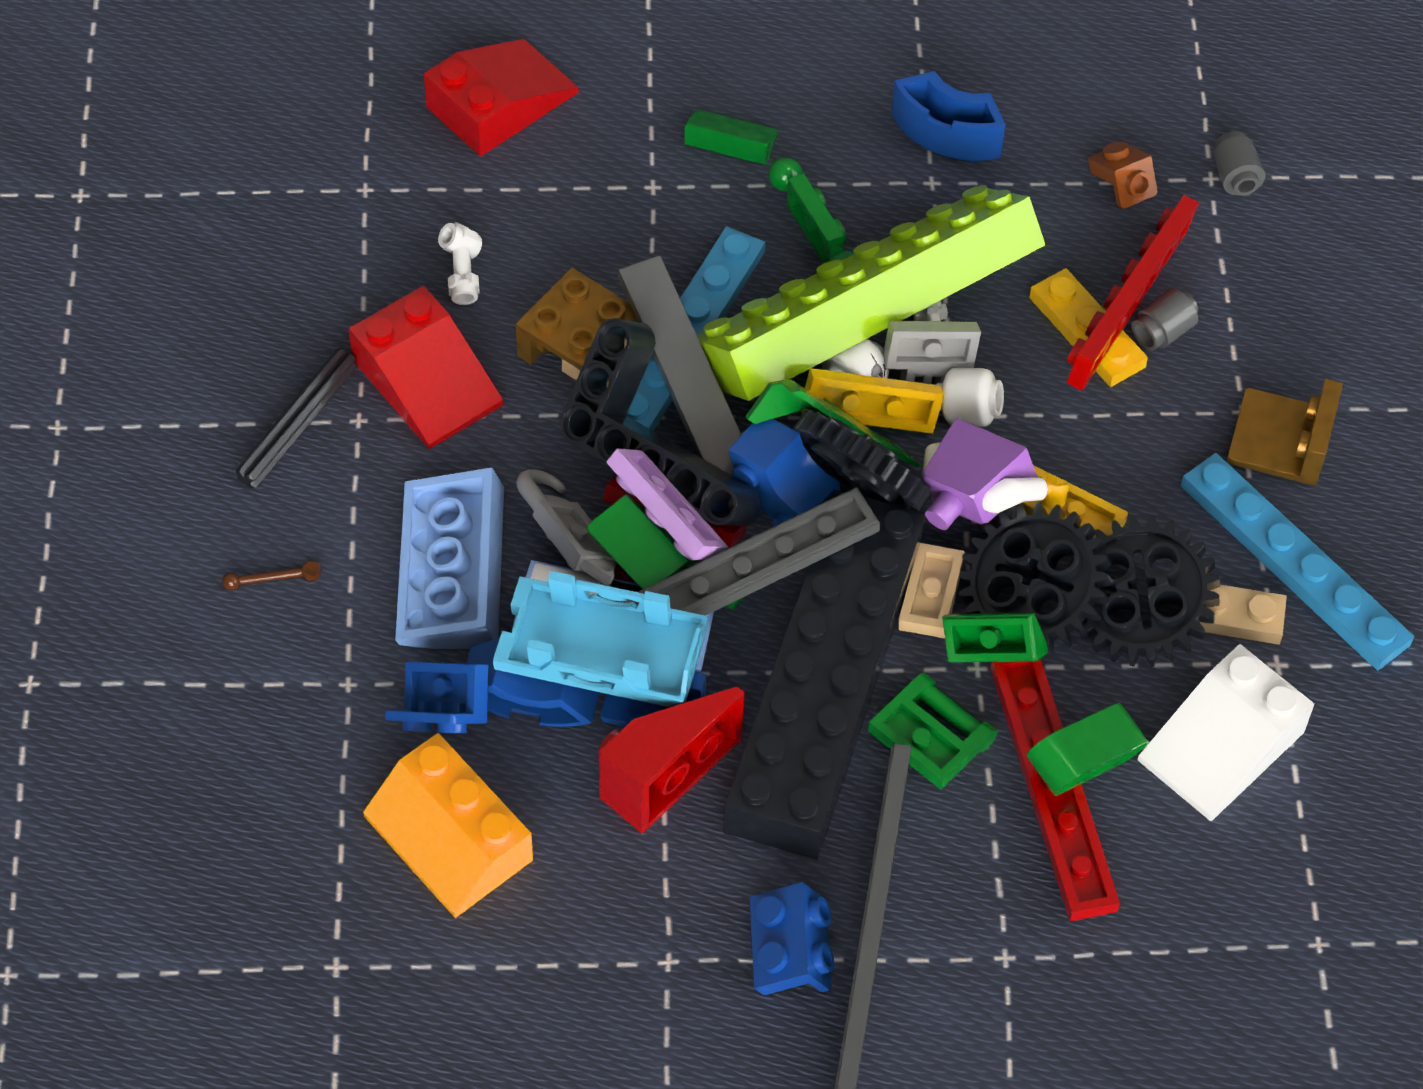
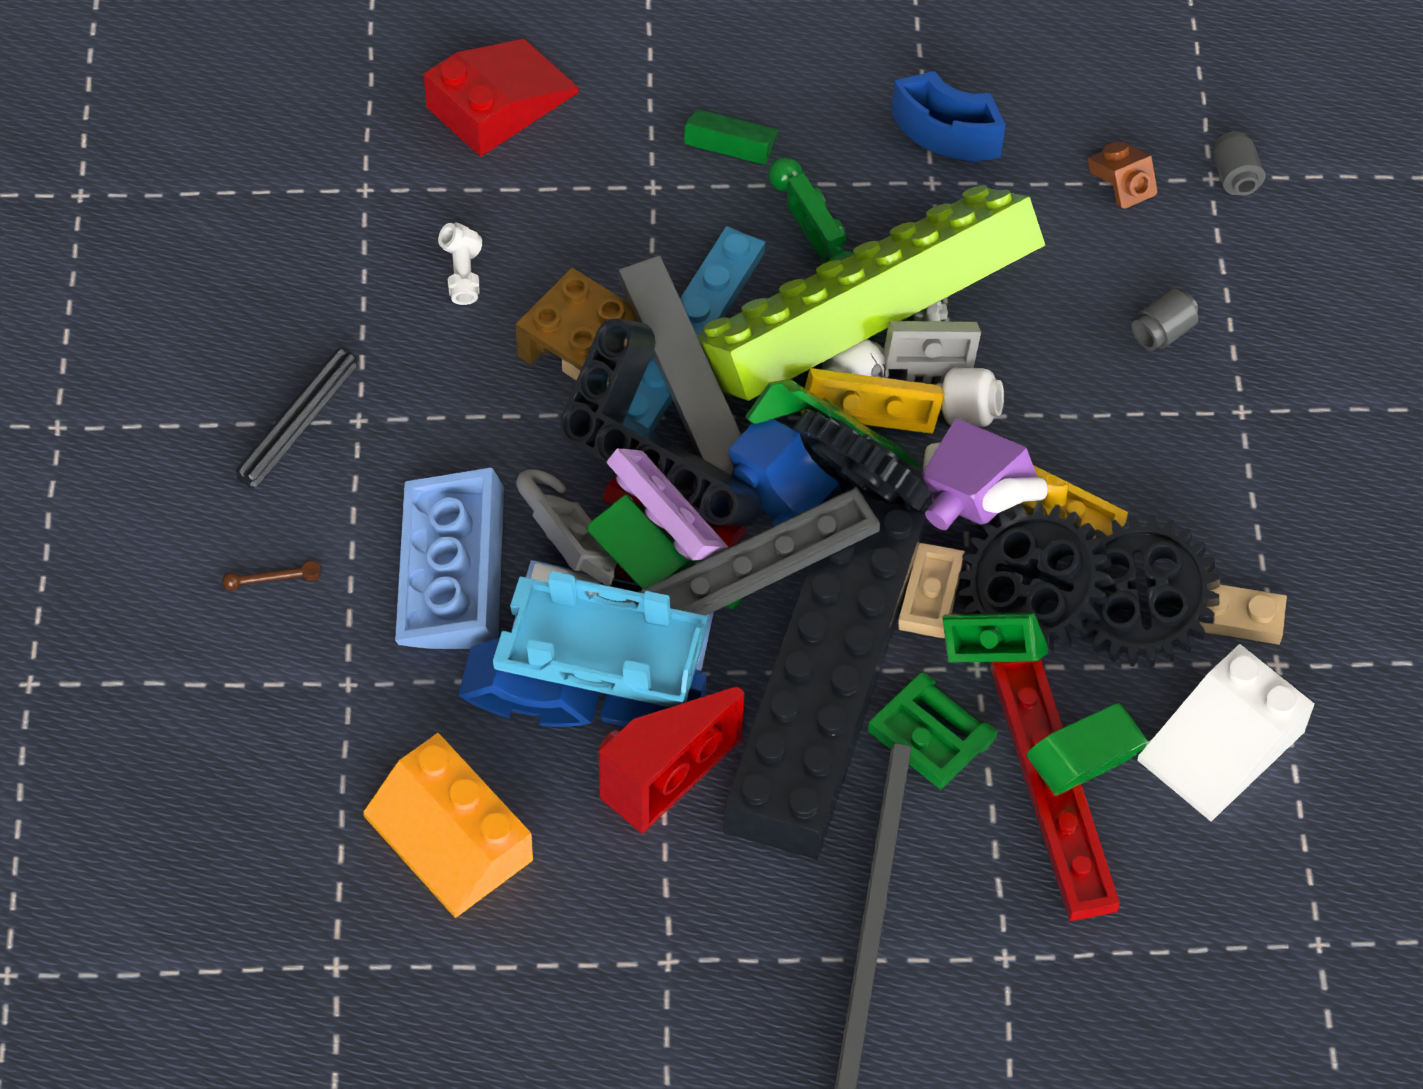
red slope [348,285,504,450] -> none
blue bracket [385,662,488,733] -> none
blue bracket [750,882,835,995] -> none
yellow plate [1029,268,1148,388] -> none
red plate [1066,195,1199,391] -> none
dark azure plate [1180,453,1414,671] -> none
pearl gold bracket [1227,379,1343,486] -> none

